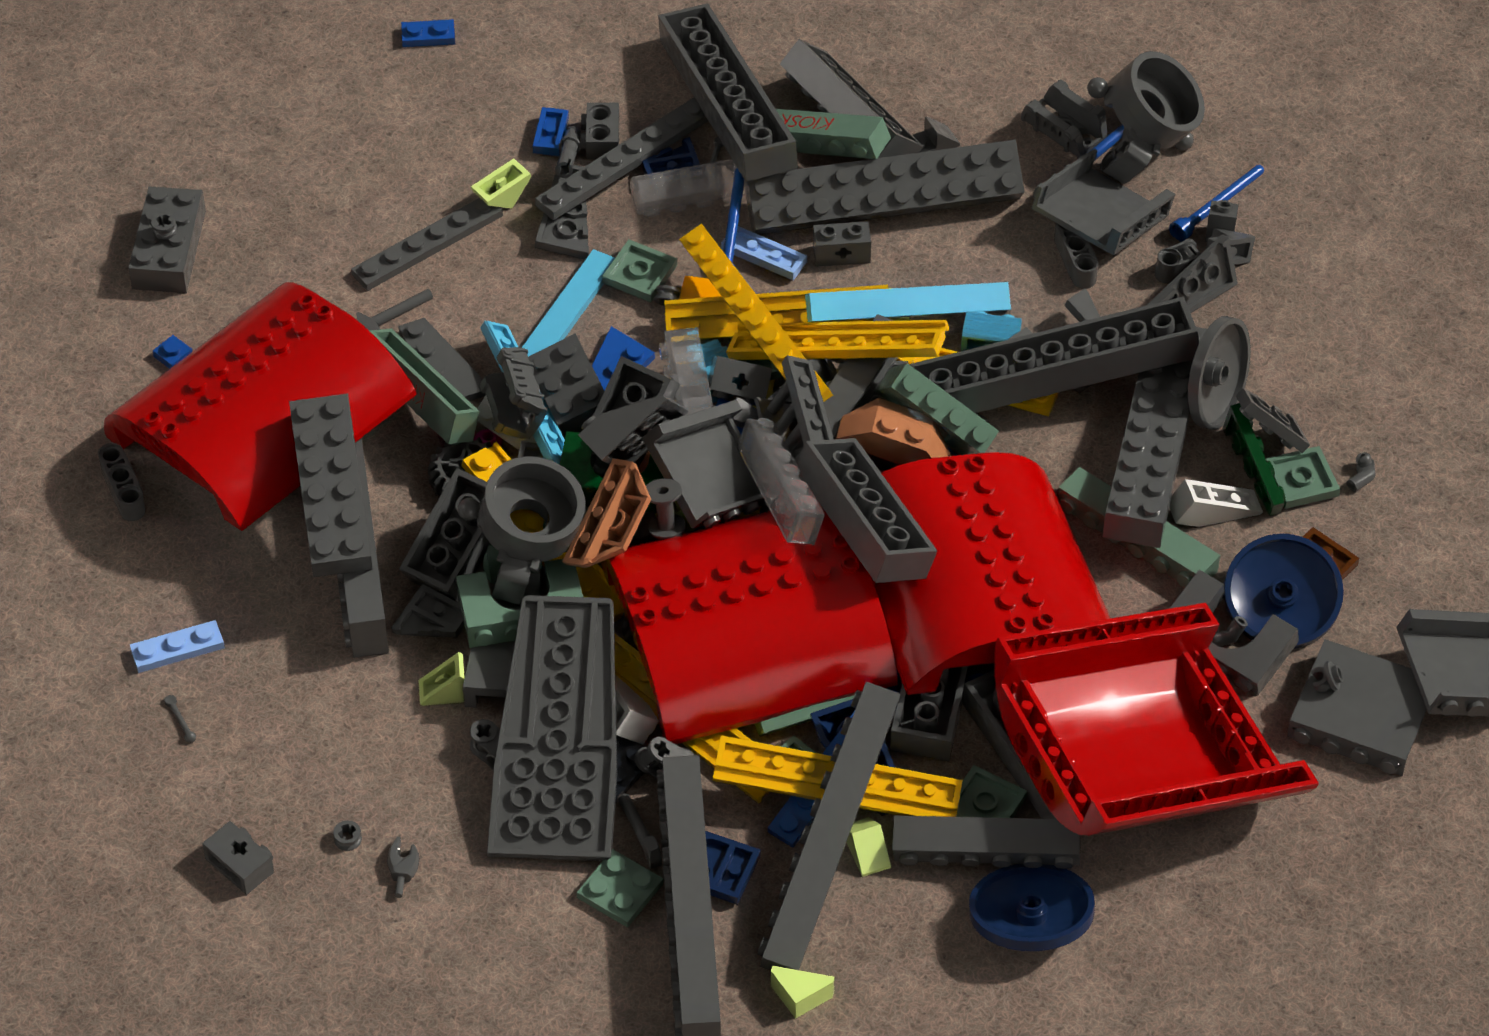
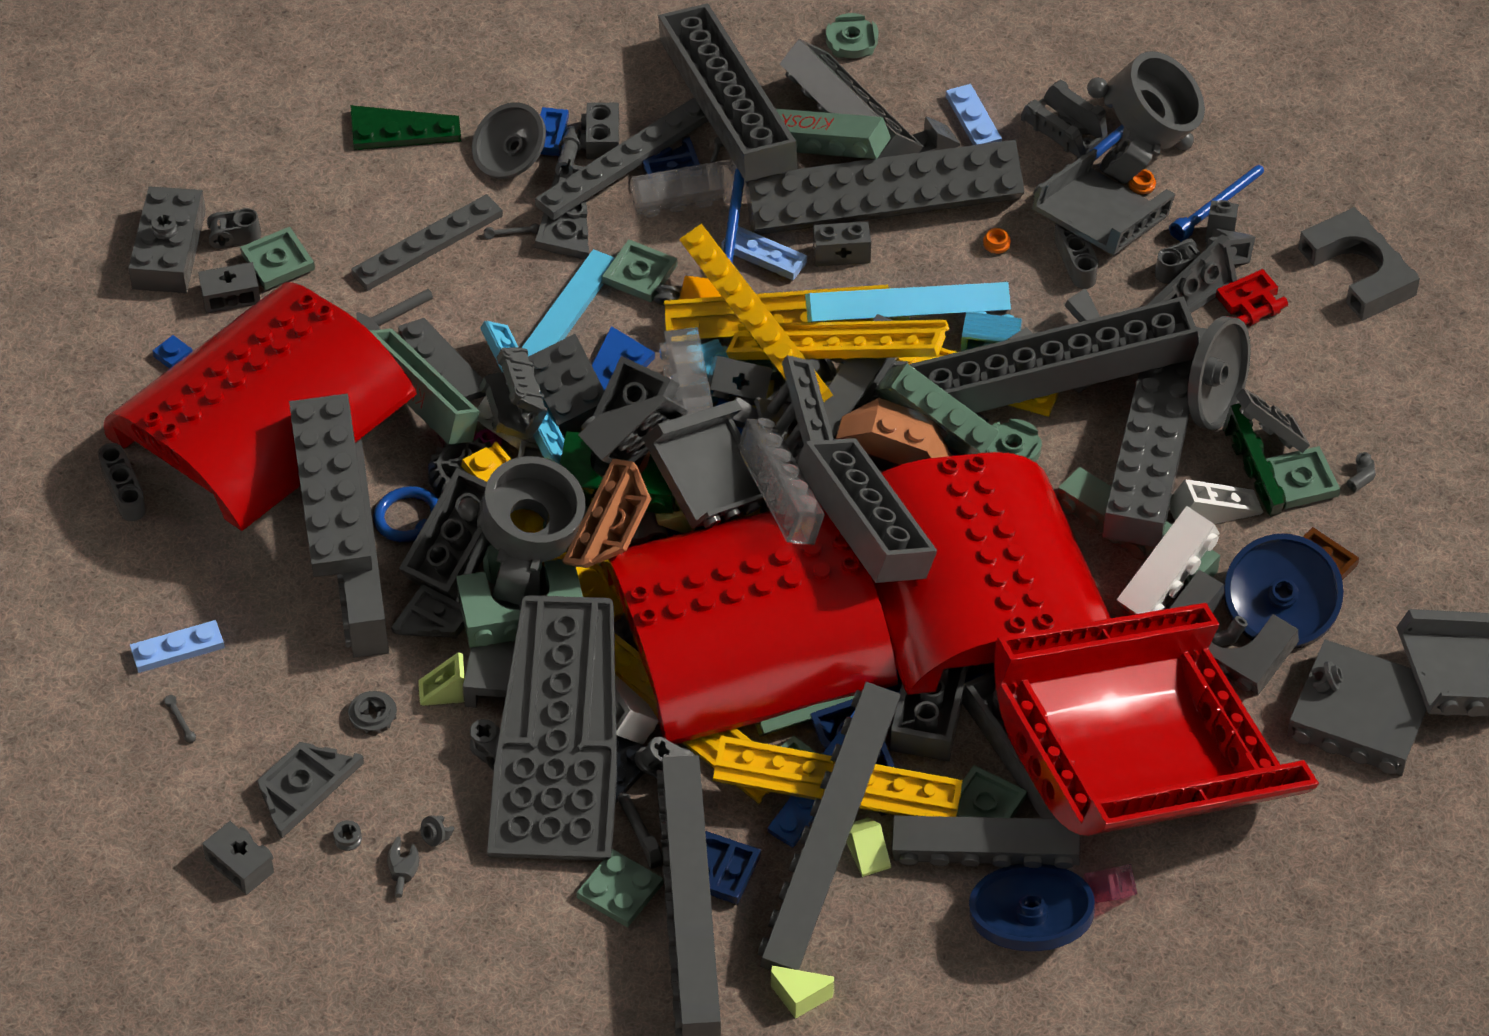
blue plate [401,19,455,47] -> none
yellowish green slope [471,159,531,209] -> none
dark grey piece [646,479,686,540] -> none
none -> dark grey brick [198,262,260,313]
none -> dark grey piece [207,208,262,248]
none -> sand green plate [240,227,315,290]
none -> dark grey wing [257,742,364,838]
none -> dark grey gear [348,691,397,734]
none -> dark green wing [350,105,462,150]
none -> blue piece [373,486,439,542]
none -> dark grey plate [420,815,455,846]
none -> dark grey dish [472,102,546,179]
none -> dark grey hinge [484,223,540,239]
none -> sand green plate [826,13,879,58]
none -> light blue plate [946,84,1002,145]
none -> orange plate [983,228,1011,254]
none -> sand green plate [985,419,1042,462]
none -> clear pink panel [1084,864,1138,903]
none -> white brick [1117,506,1220,615]
none -> orange plate [1128,169,1156,194]
none -> red plate [1216,269,1288,326]
none -> dark grey arch [1298,207,1420,321]

